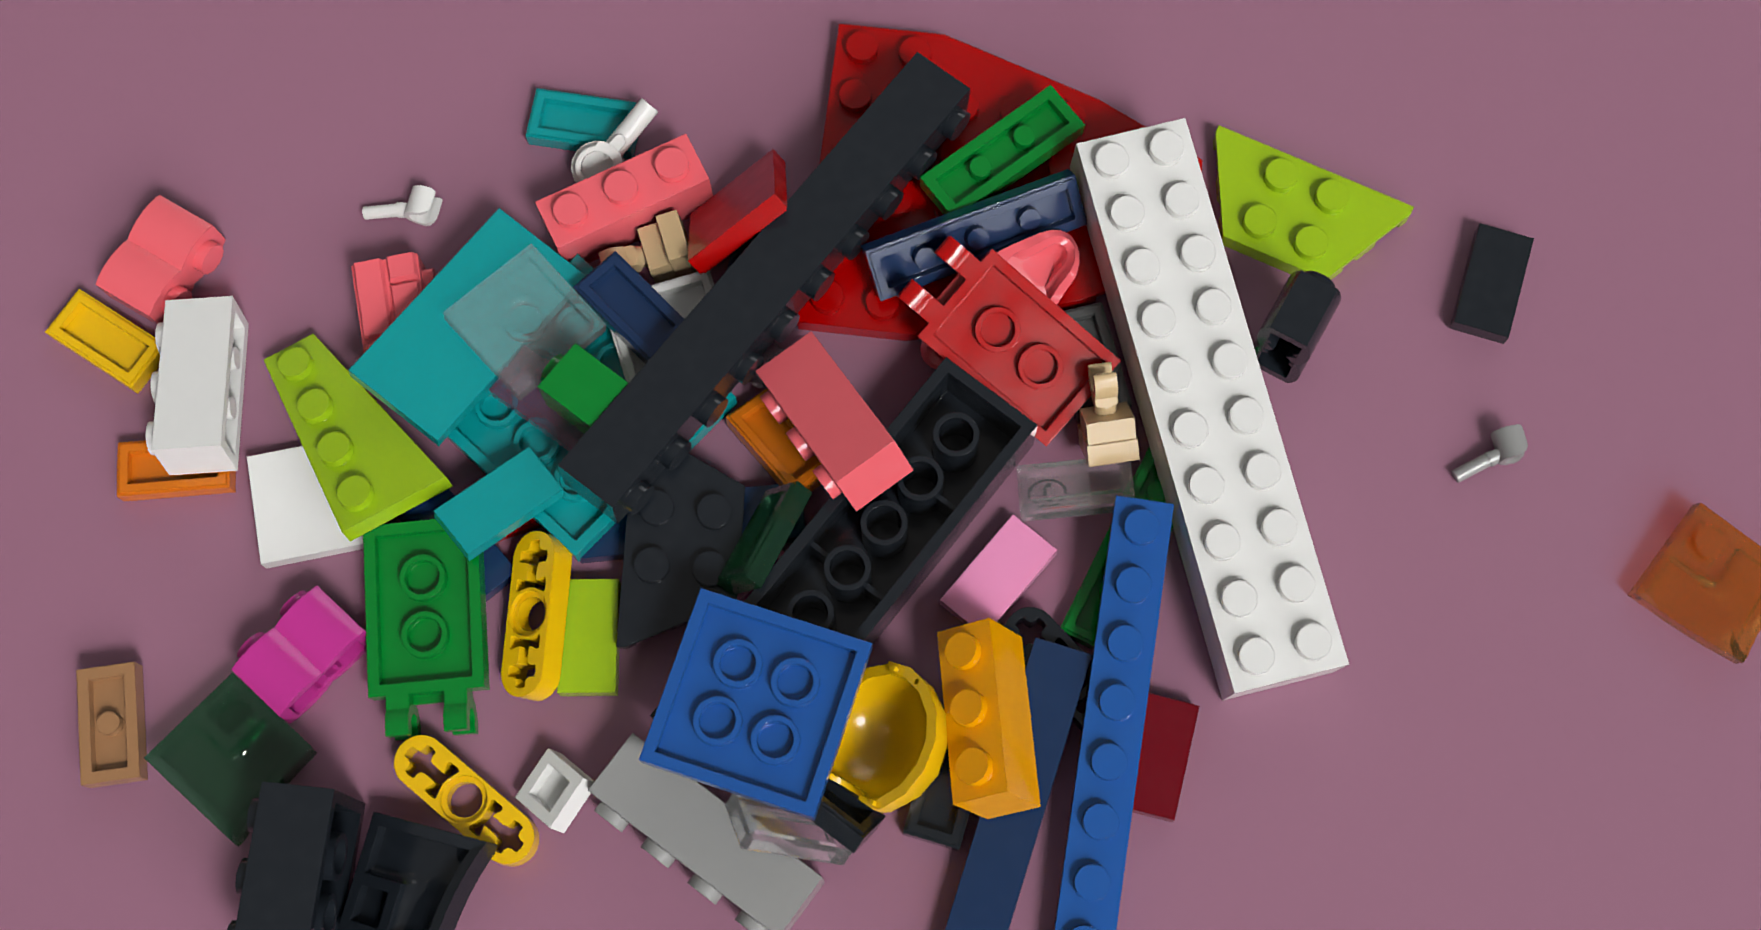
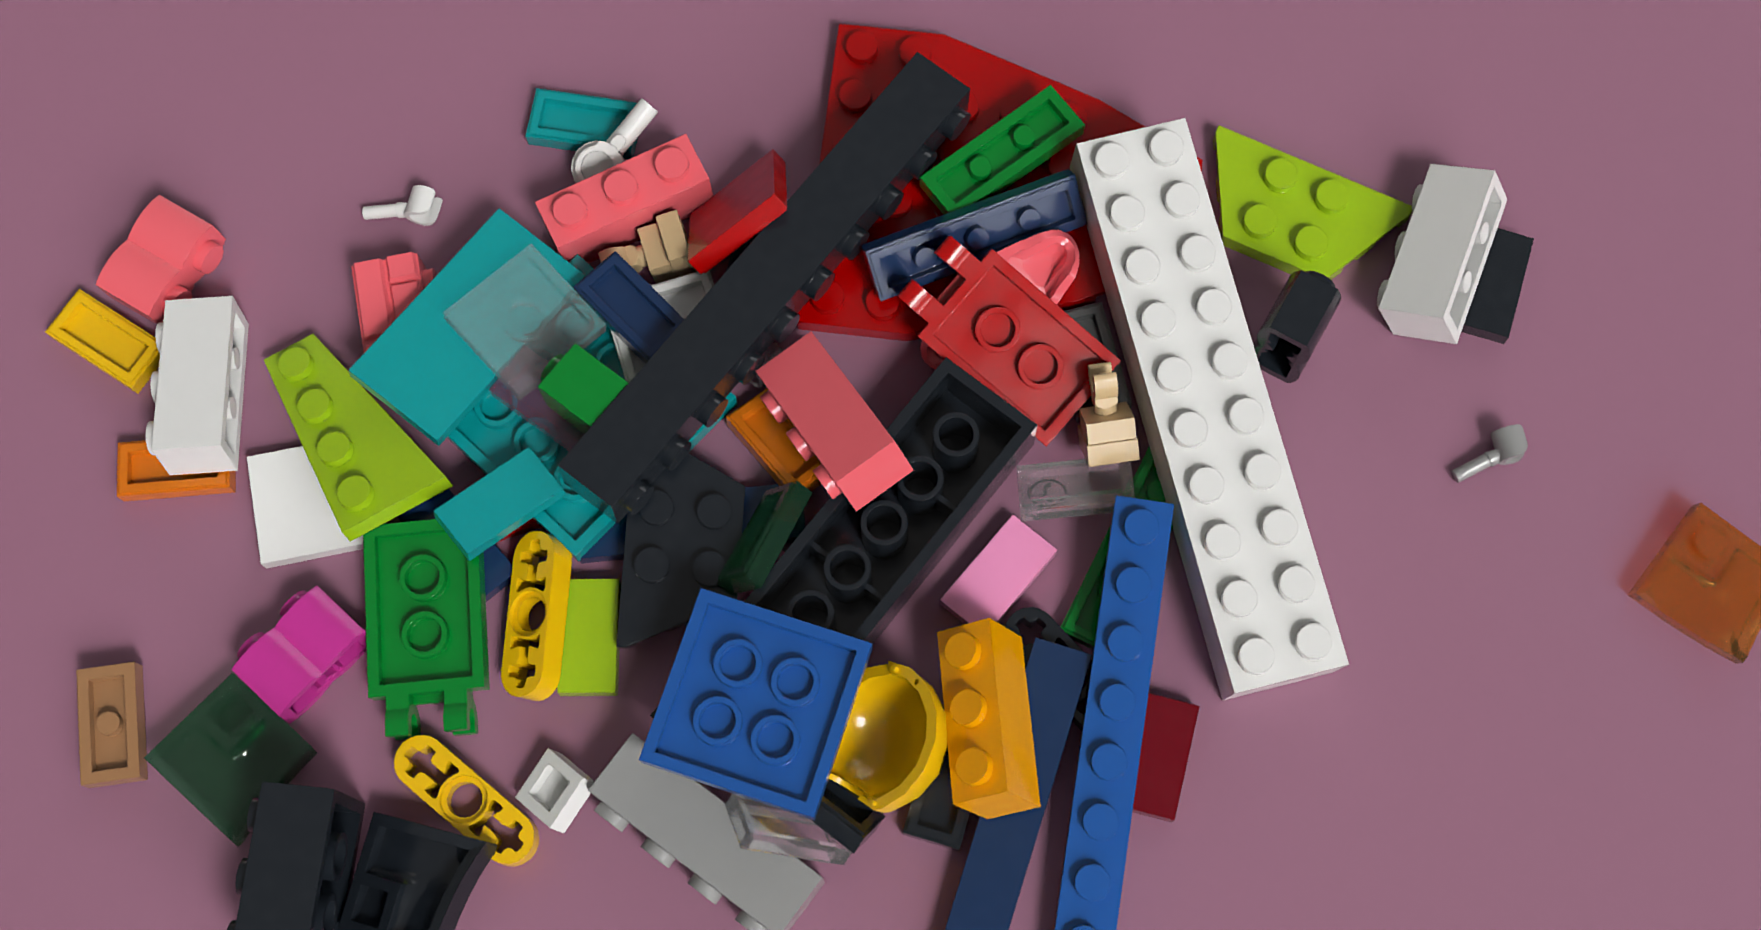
none -> white brick [1377,164,1507,344]

